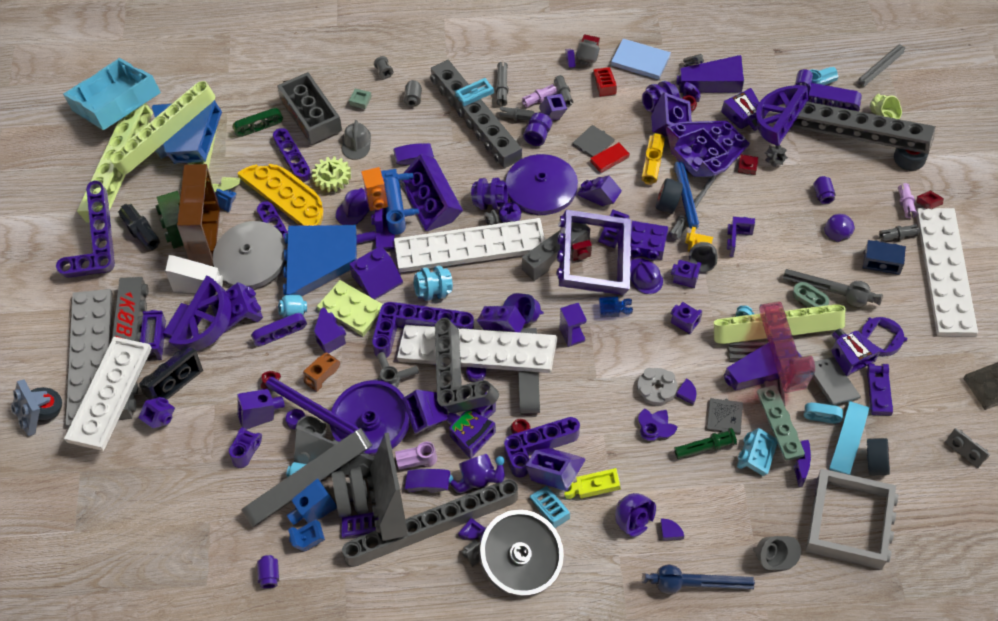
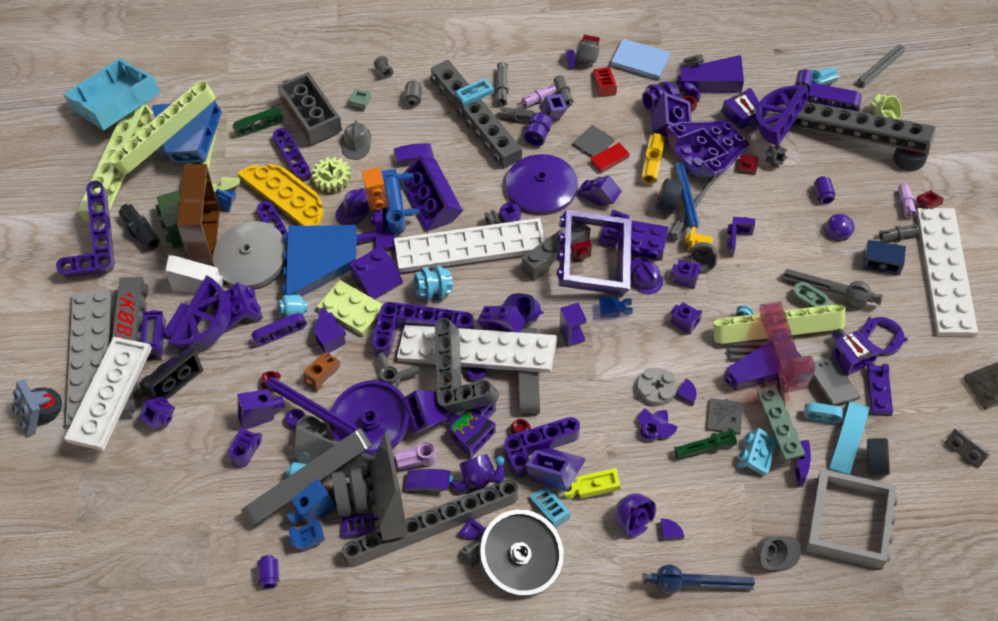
dark purple piece [471,177,508,210] -> none

